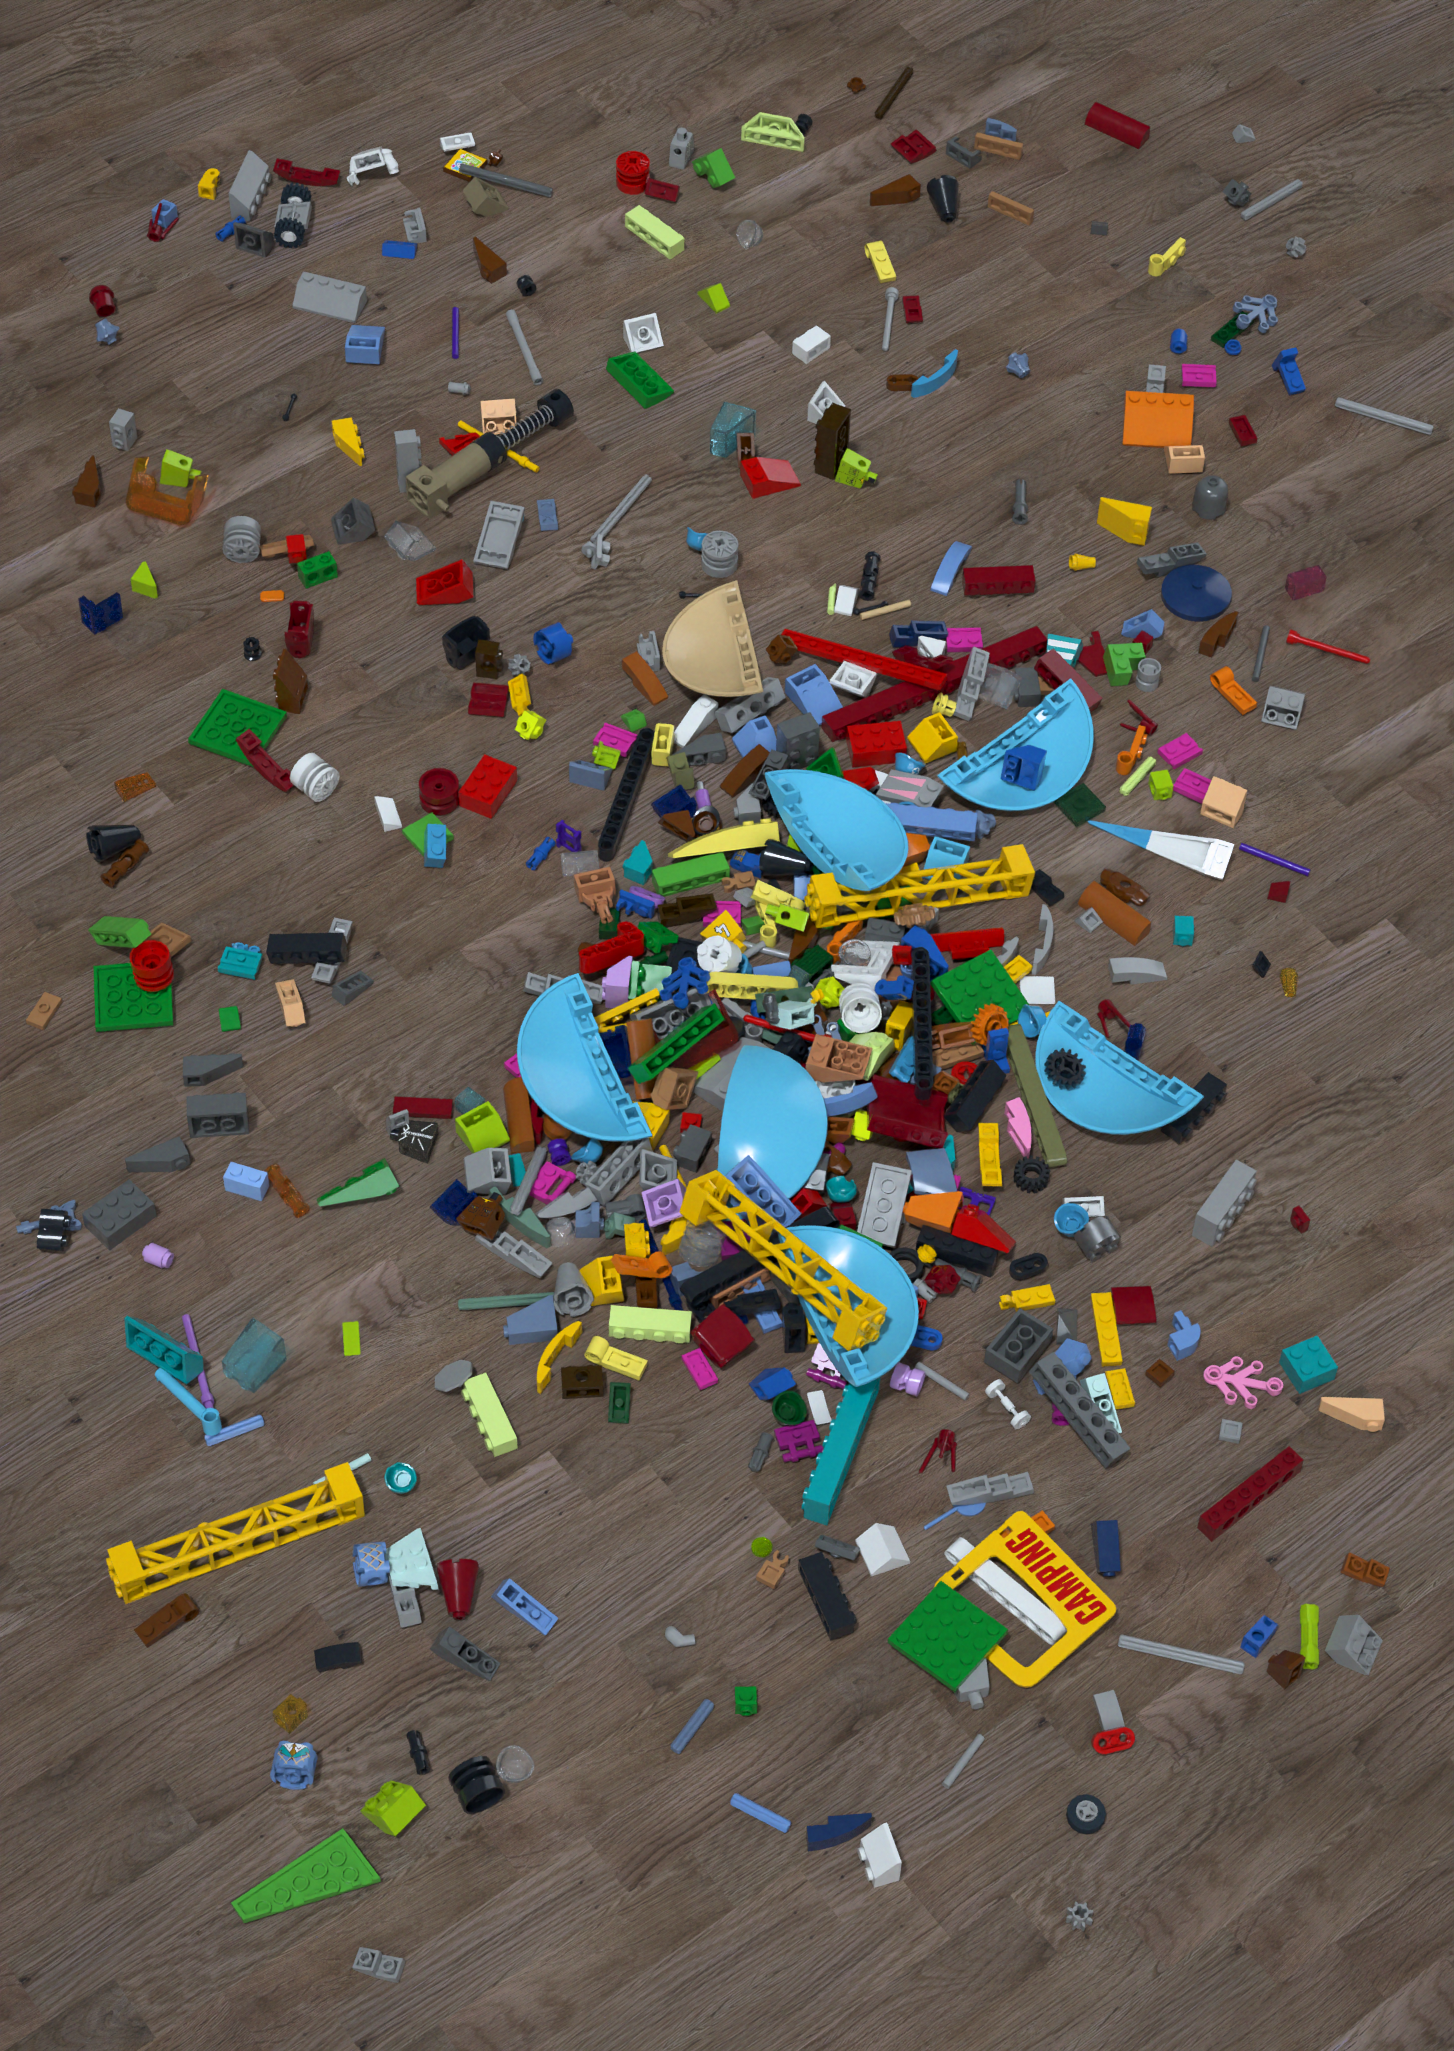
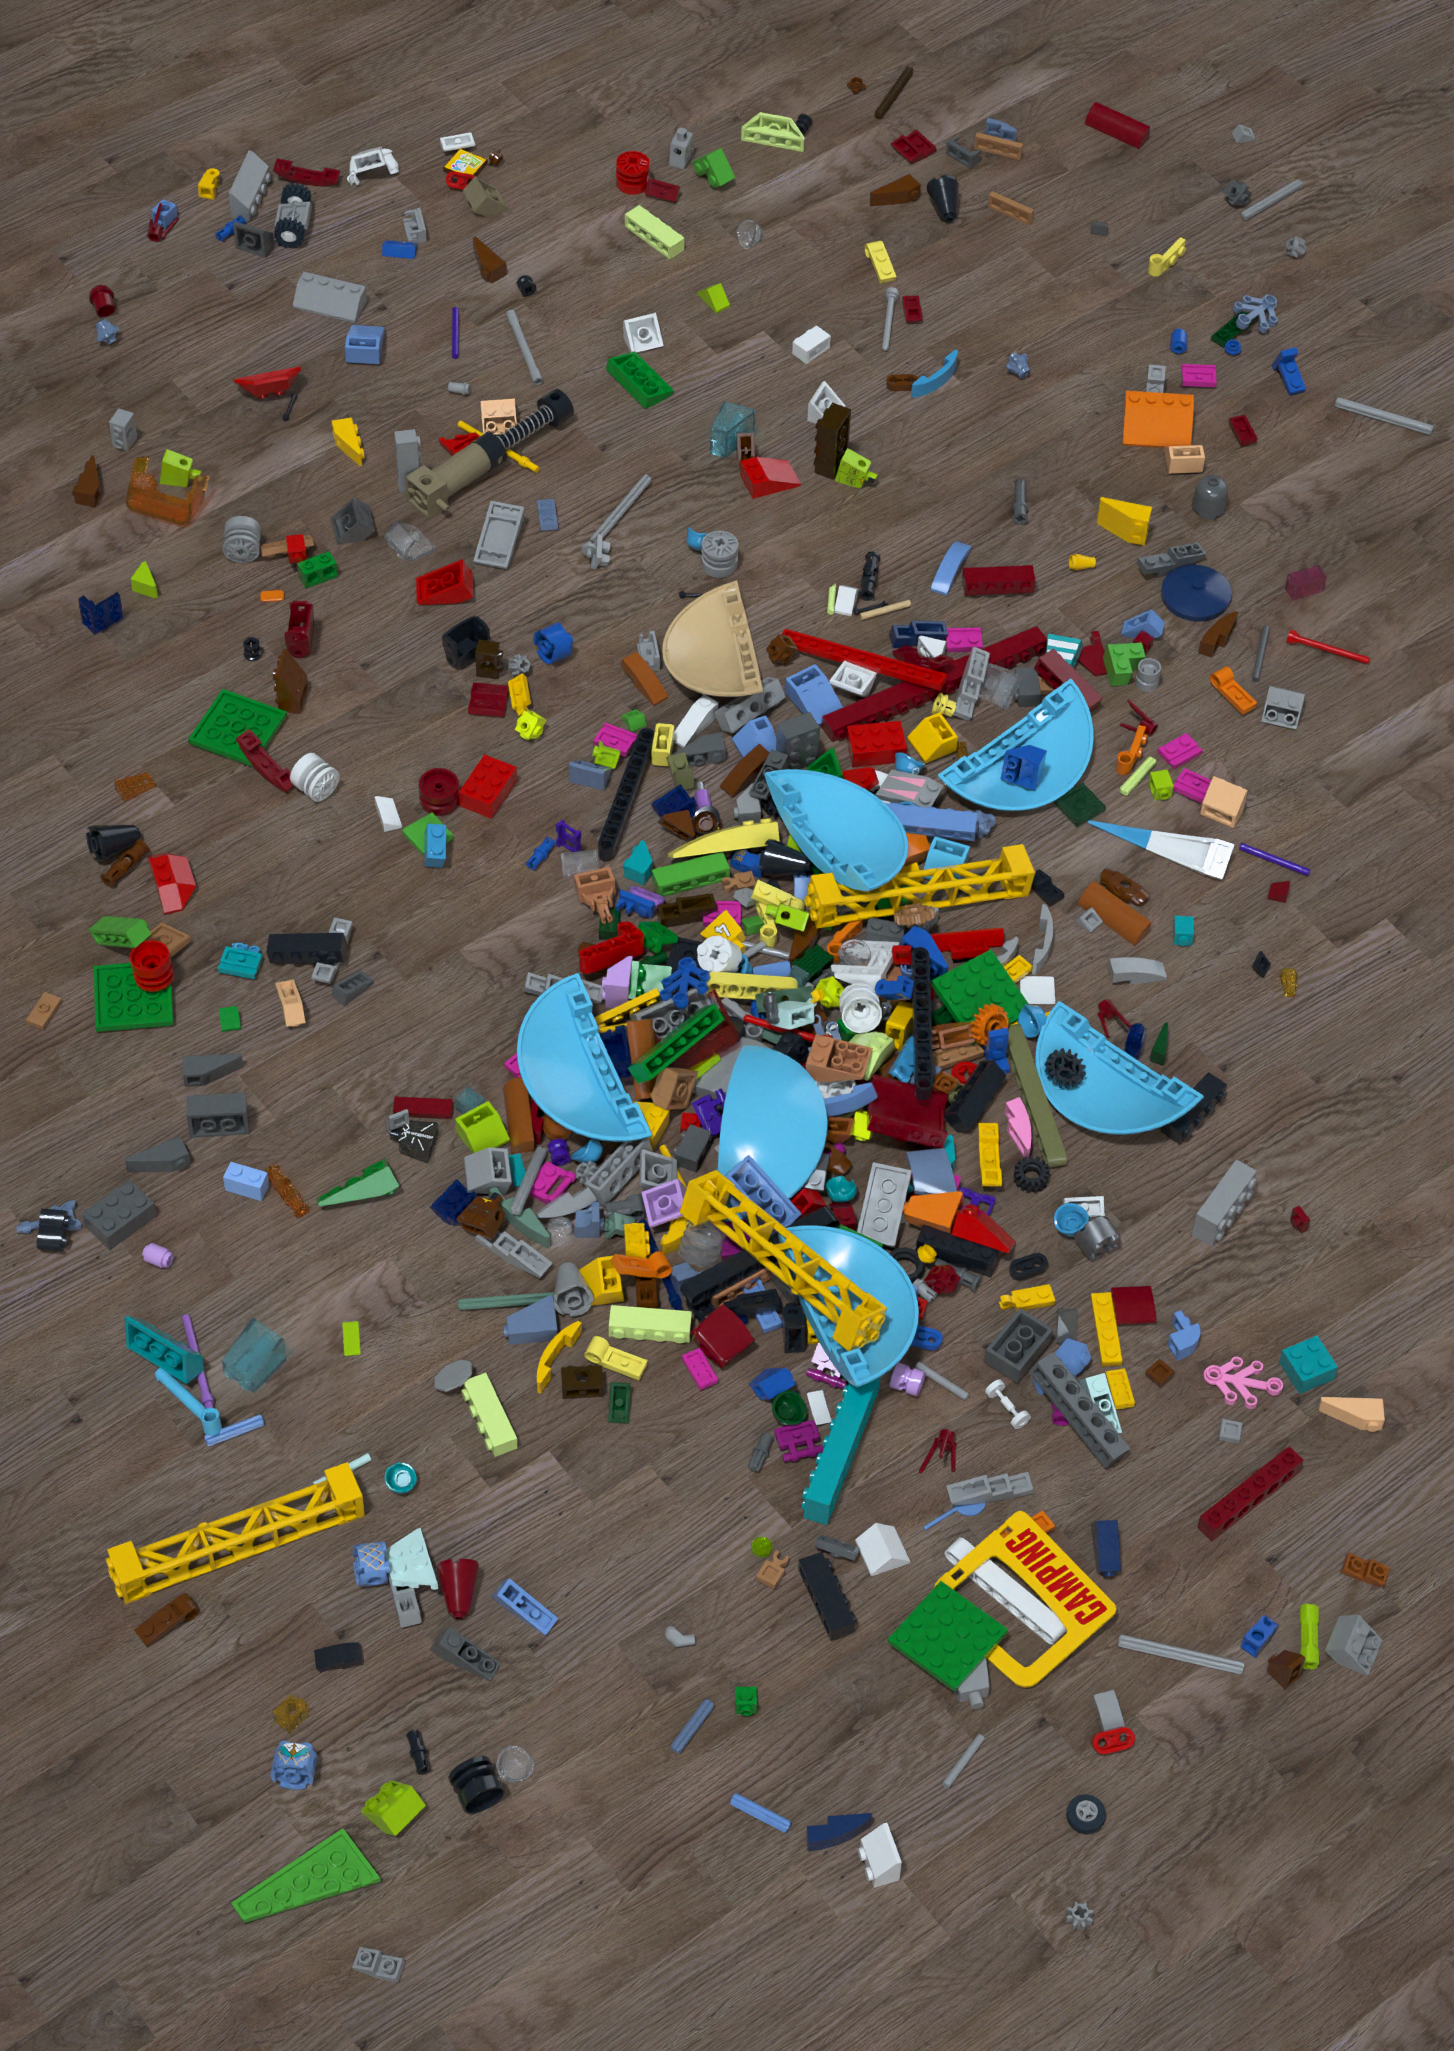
dark grey axle [459,163,553,197] -> none
none -> red wedge [147,852,196,915]
none -> red wedge [233,366,302,399]
none -> red plate [446,171,476,190]
none -> dark purple plate [692,1088,726,1137]
none -> dark green slope [1150,1022,1168,1066]

